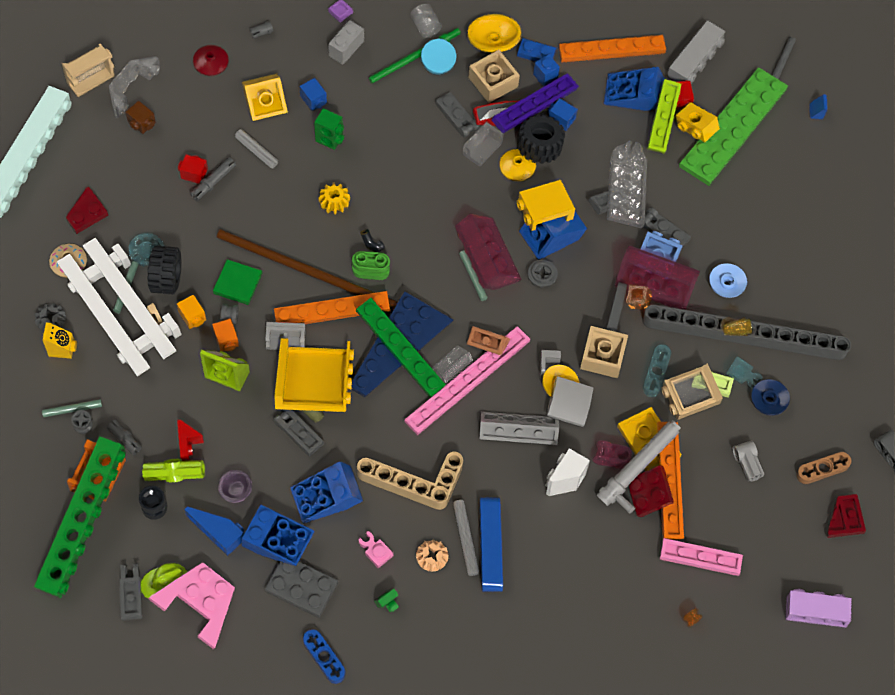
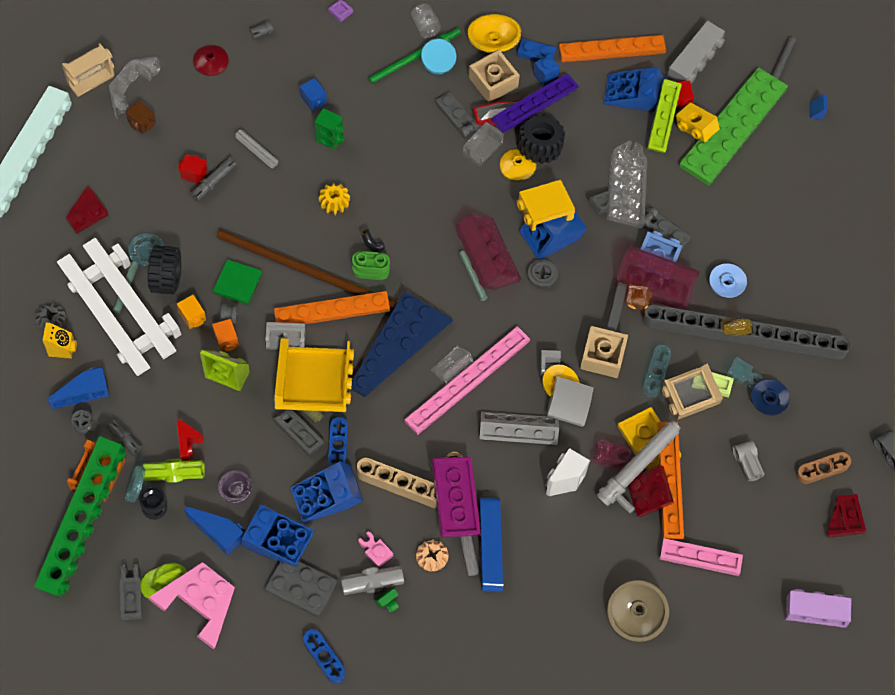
sand green bar [42,399,102,417] -> none
tan dish [49,244,87,278] -> none
tan tile [147,303,163,325] -> none
yellow slope [242,74,288,121] -> none
light grey brick [328,20,364,64] -> none
green plate [356,298,446,398] -> none
nougat slope [467,326,510,355] -> none
blue brick [548,99,578,131] -> none
clear orange bush [682,608,703,627] -> none
none -> blue slope [48,367,109,409]
none -> clear light blue wheel [125,466,145,503]
none -> blue beam [328,417,348,467]
none -> light grey piece [341,566,404,595]
none -> magenta tile [431,457,481,538]
none -> dark tan dish [608,580,669,642]

